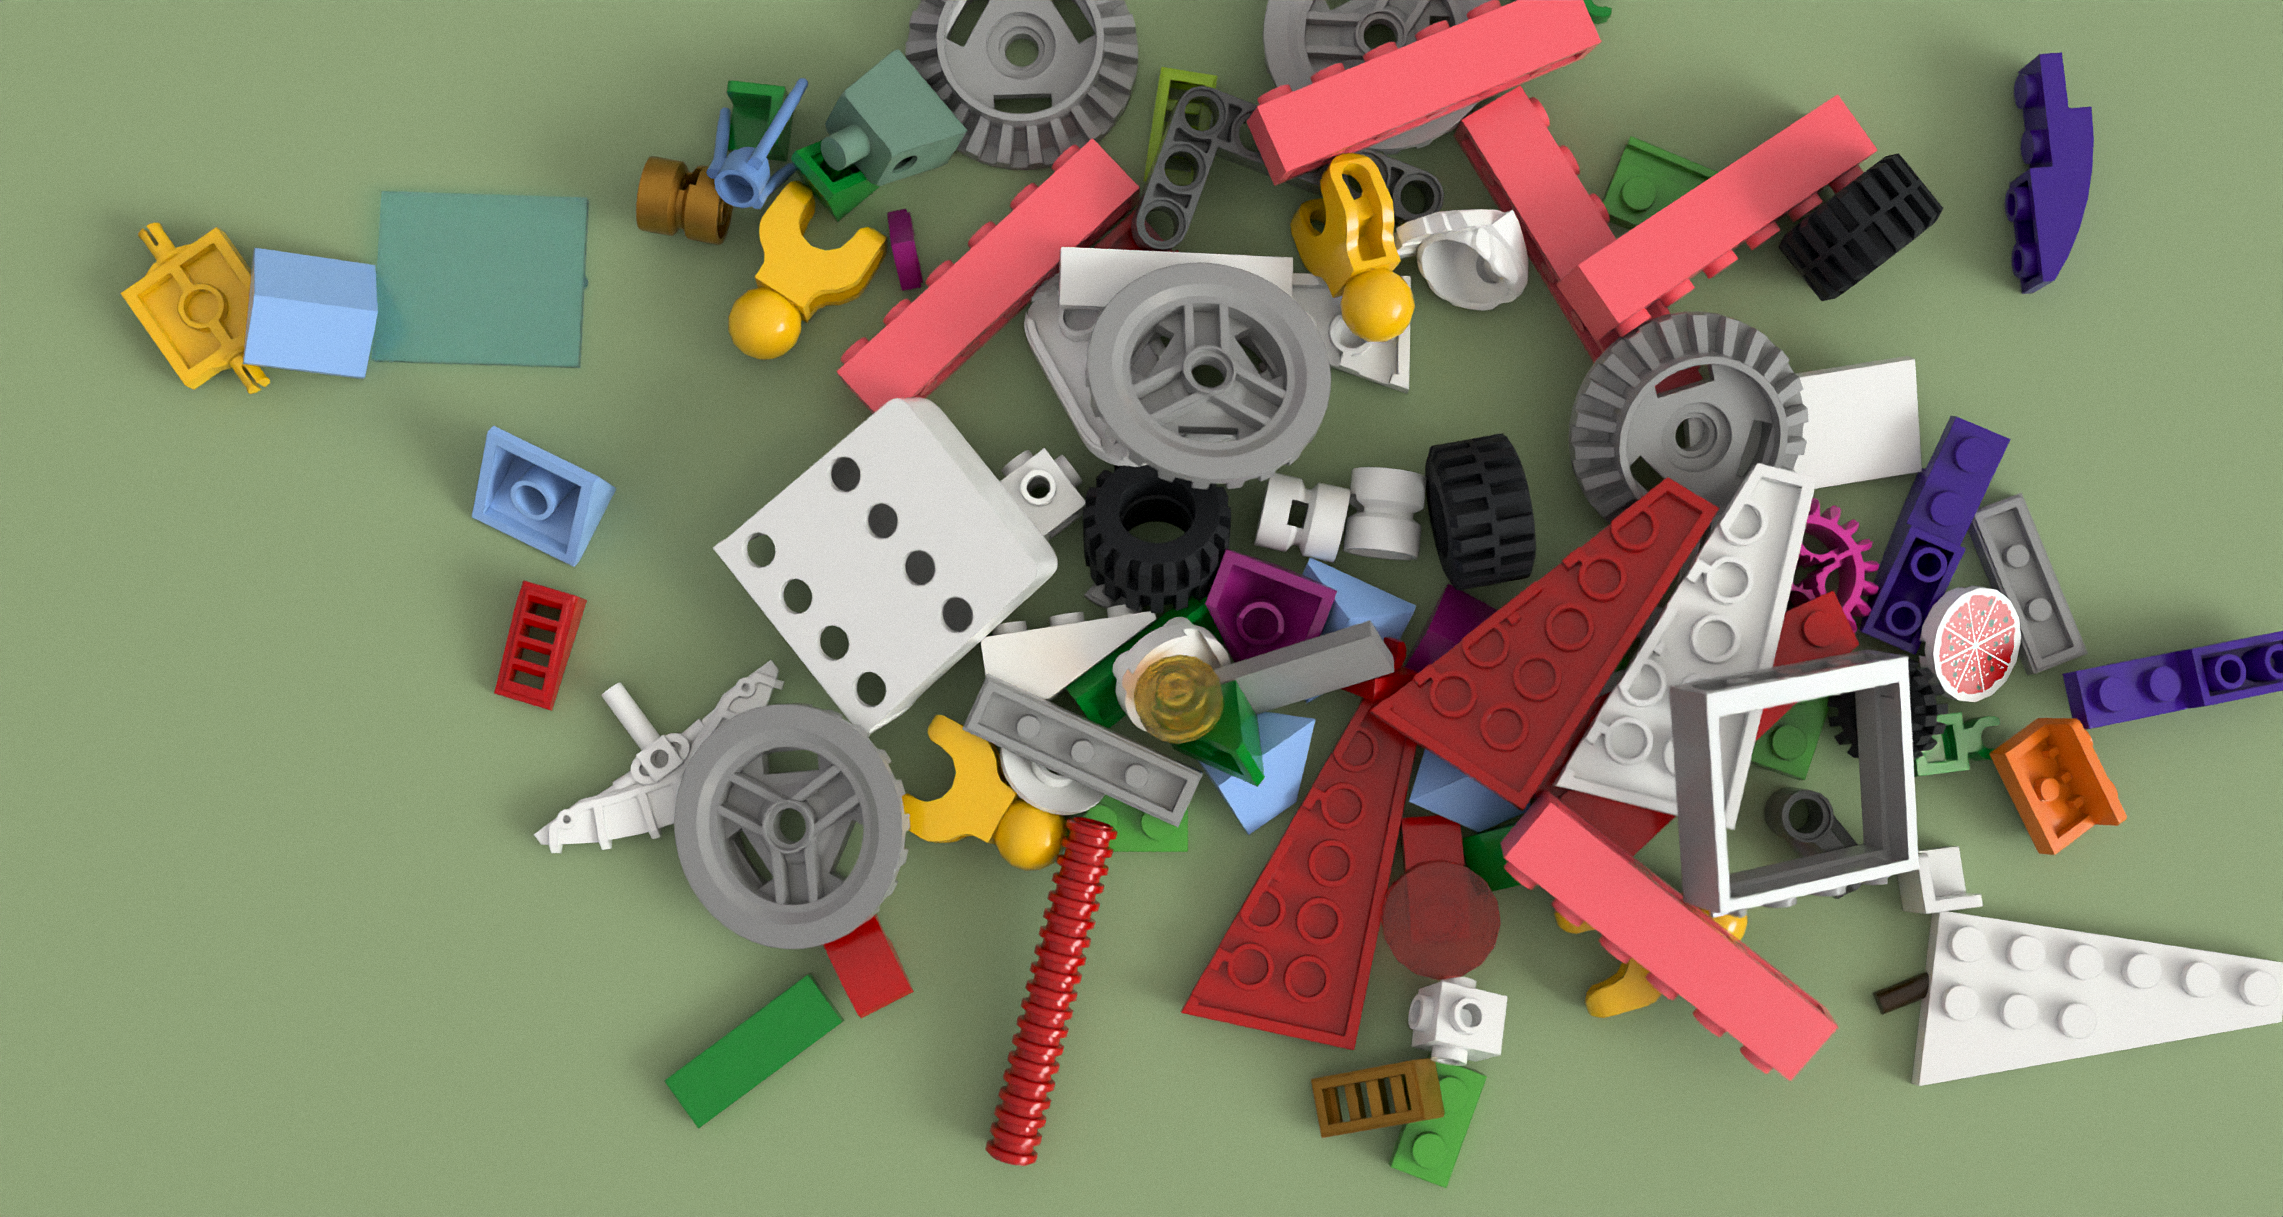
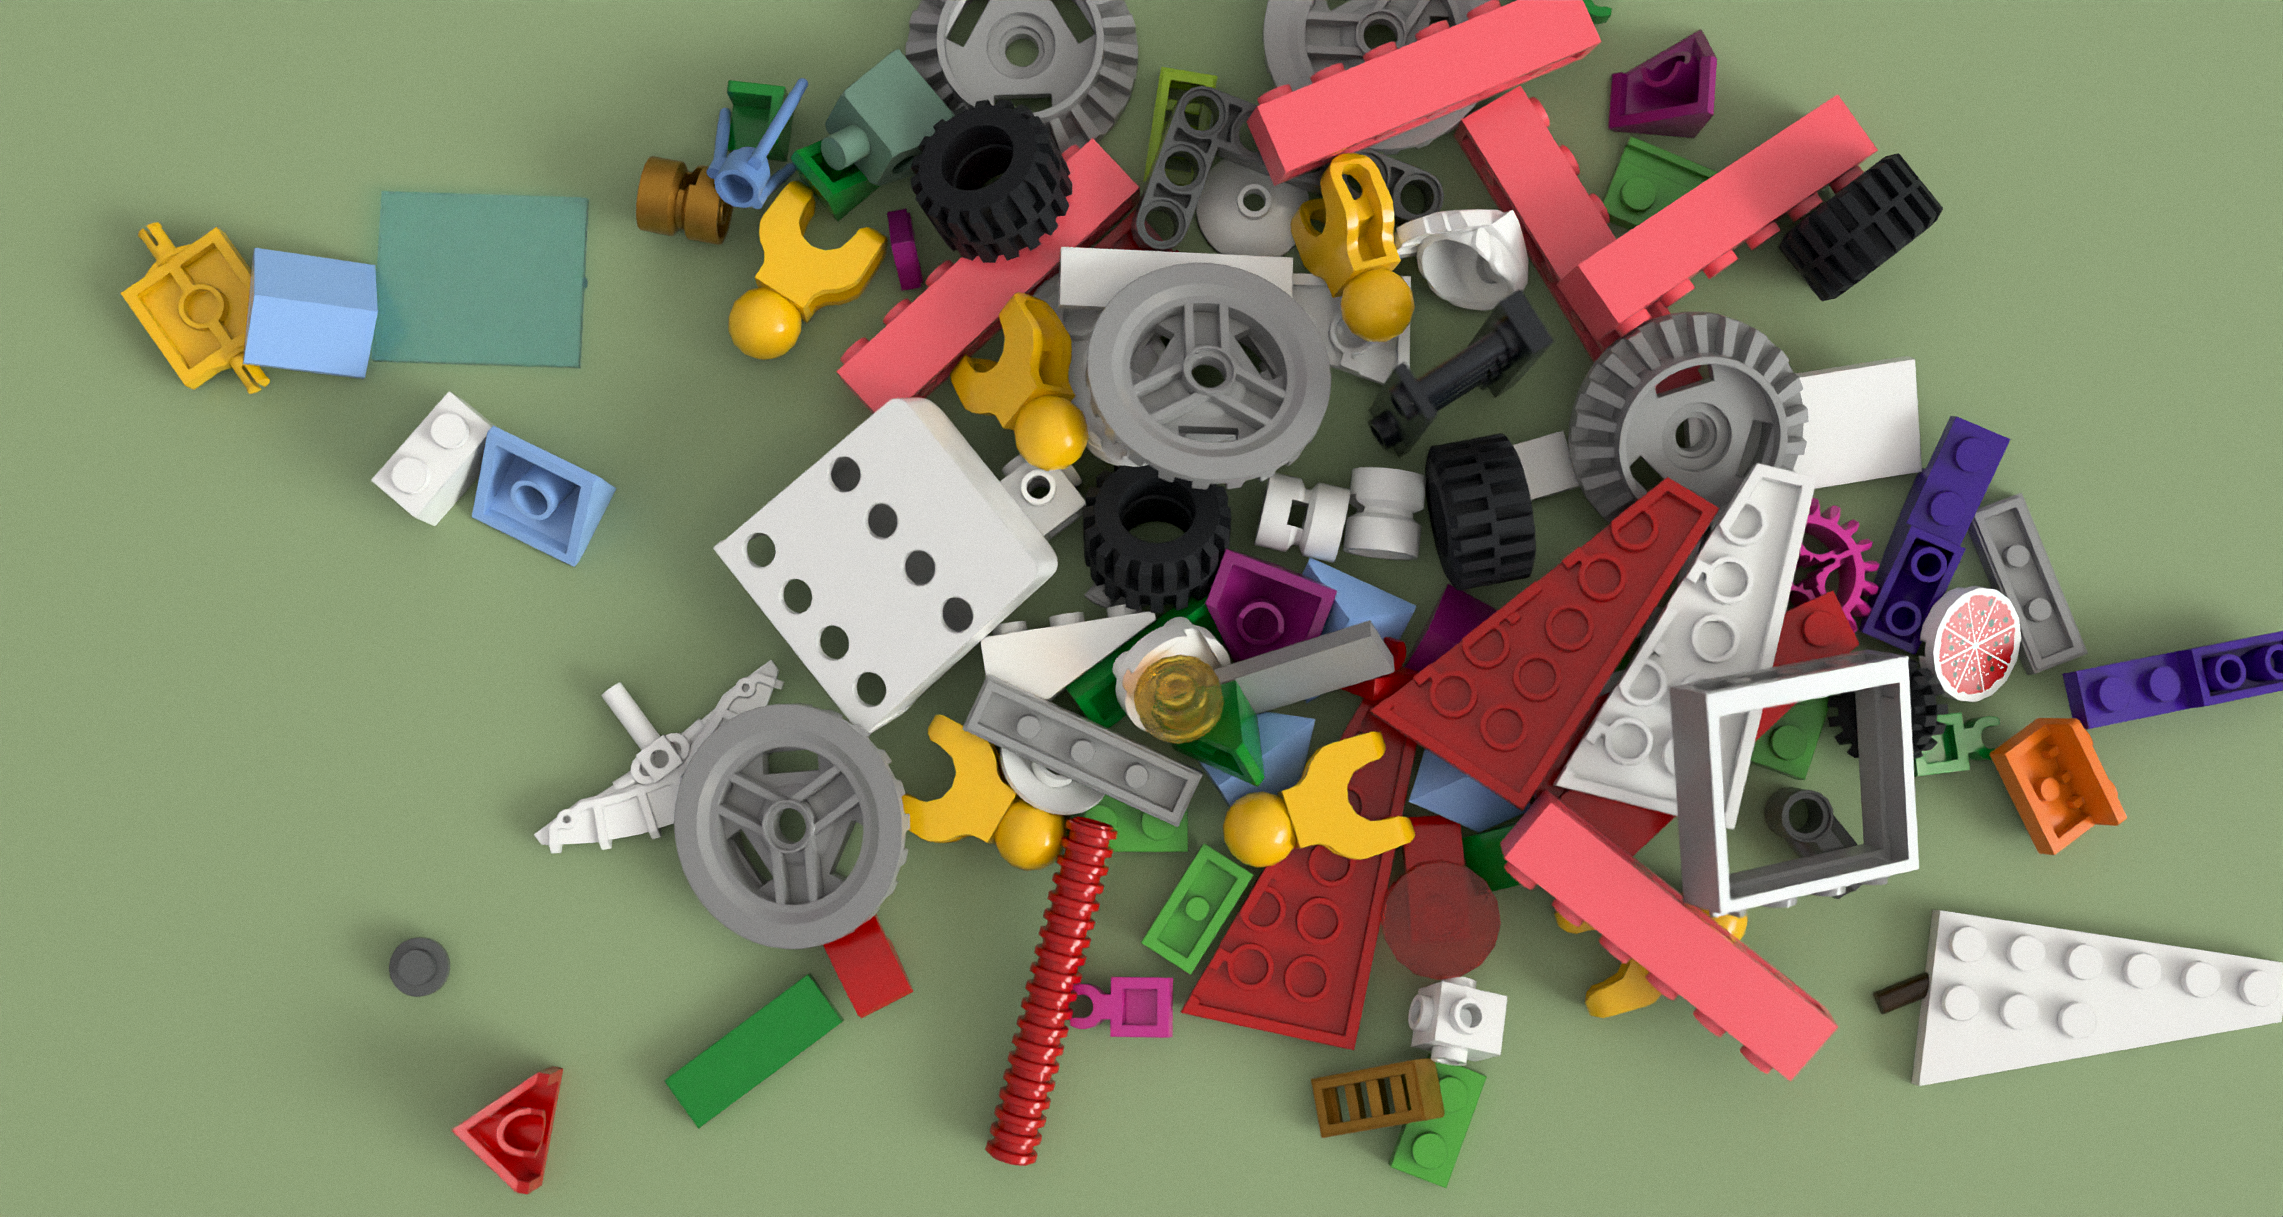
red slope [494,580,587,710] -> none
white panel [1897,846,1983,914] -> none
dark purple slope [2005,52,2094,294] -> none
none -> white brick [371,391,496,526]
none -> dark grey plate [389,937,450,997]
none -> red slope [451,1066,563,1195]
none -> black tyre [910,99,1072,263]
none -> yellow piece [950,292,1089,471]
none -> dark pink plate [1070,977,1173,1038]
none -> bright green plate [1141,843,1253,975]
none -> white dish [1196,159,1309,257]
none -> yellow piece [1223,731,1416,867]
none -> black fence [1368,289,1554,458]
none -> white tile [1513,431,1579,501]
none -> magenta slope [1608,29,1717,138]

